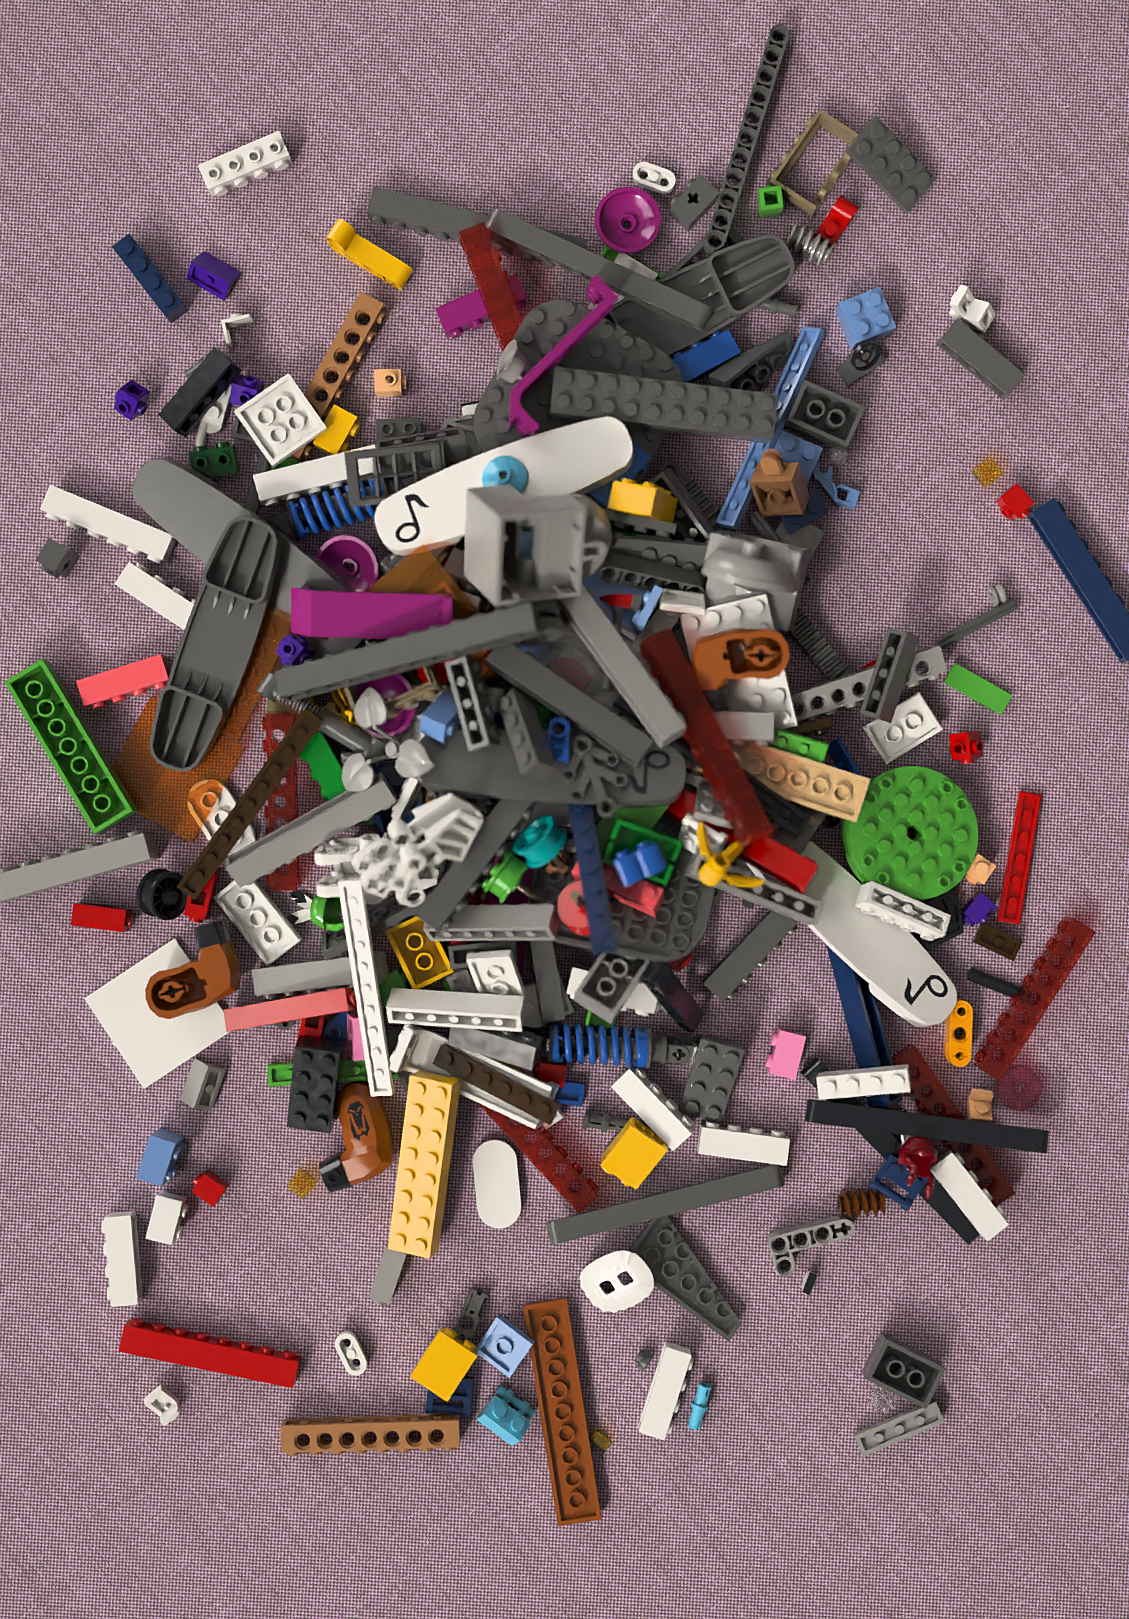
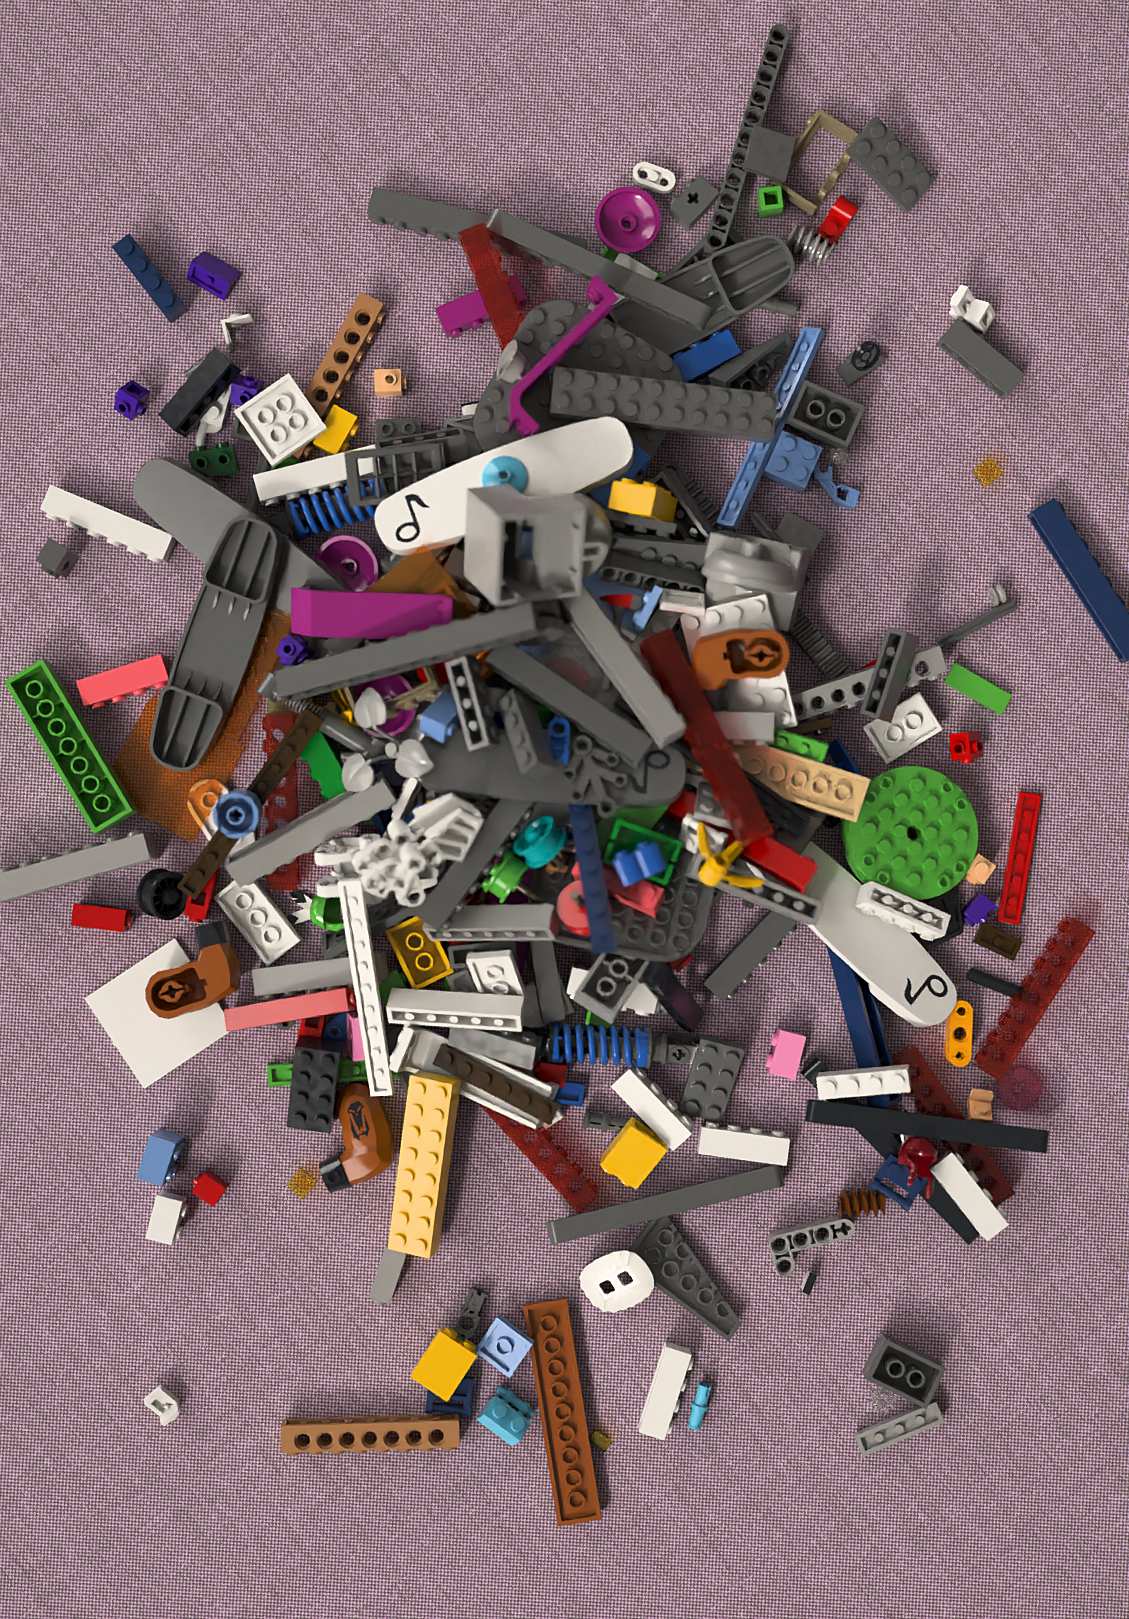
white brick [101,1211,143,1307] -> none
white brick [115,562,195,630] -> none
red brick [118,1318,302,1388] -> none
light grey panel [180,1058,226,1111] -> none
white brick [198,131,292,197] -> none
yellow beam [326,218,413,290] -> none
white plate [335,1331,368,1376] -> none
white tile [473,1139,521,1228] -> none
dark grey plate [634,1349,654,1371] -> none
medium nougat brick [749,449,810,516] -> none
dark blue bracket [776,489,829,534] -> none
medium blue brick [835,287,896,351] -> none
red brick [995,483,1034,521] -> none
none -> medium blue brick [213,789,263,838]
none -> flat silver tile [742,125,796,183]

